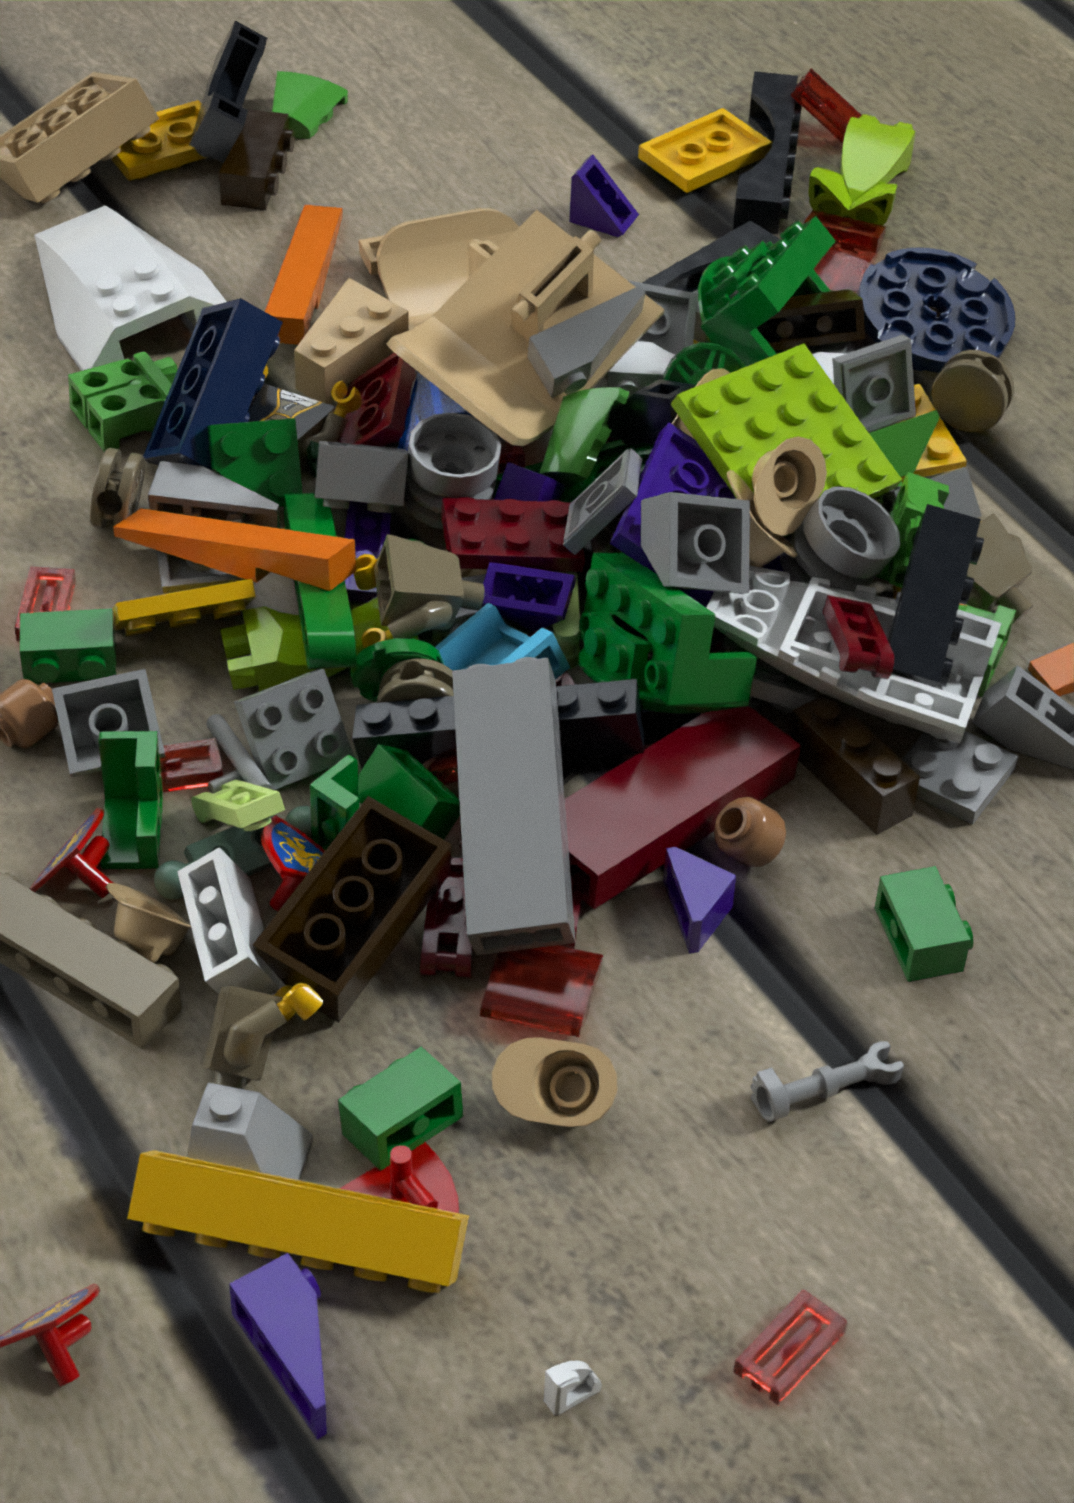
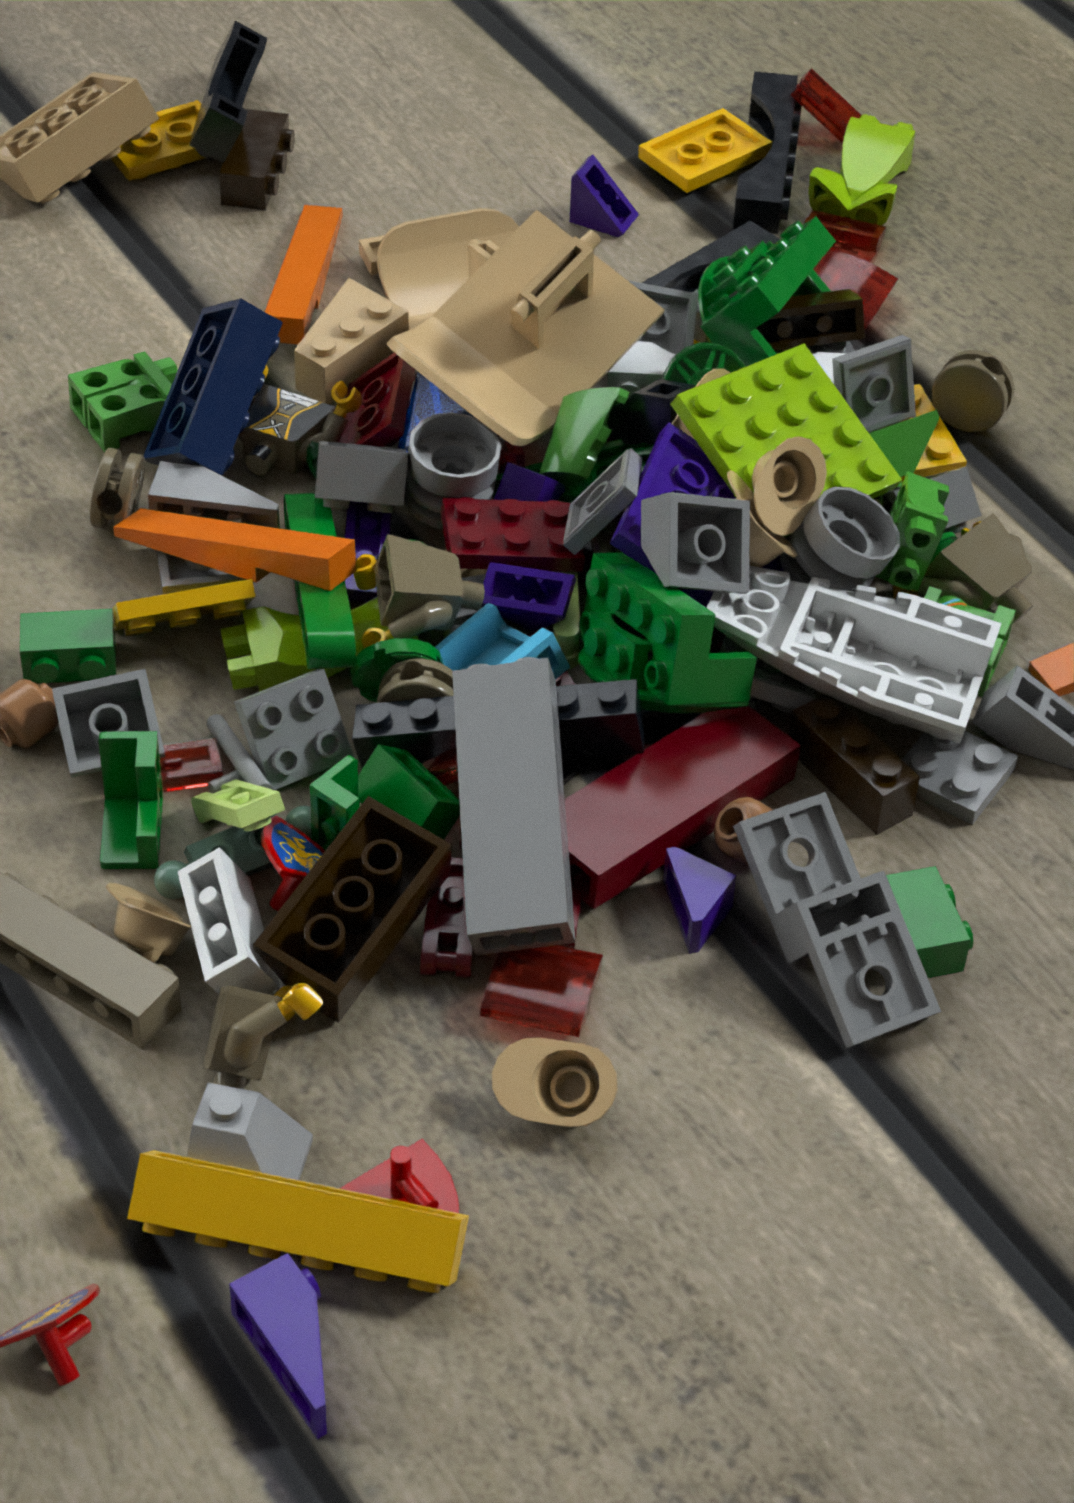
clear red tile [14,566,76,641] -> none
red shield [29,808,113,899] -> none
white wedge [35,206,227,371] -> none
green plate [207,418,303,507] -> none
bright green slope [272,71,348,139] -> none
green brick [338,1046,464,1171] -> none
light grey slope [527,285,646,398] -> none
white tile [544,1361,602,1415] -> none
clear red tile [733,1289,848,1405] -> none
light grey piece [751,1041,904,1122] -> none
dark red plate [822,595,894,680] -> none
dark blue plate [857,247,1015,373] -> none
black brick [888,504,984,688] -> none
none -> light grey bracket [733,792,941,1048]

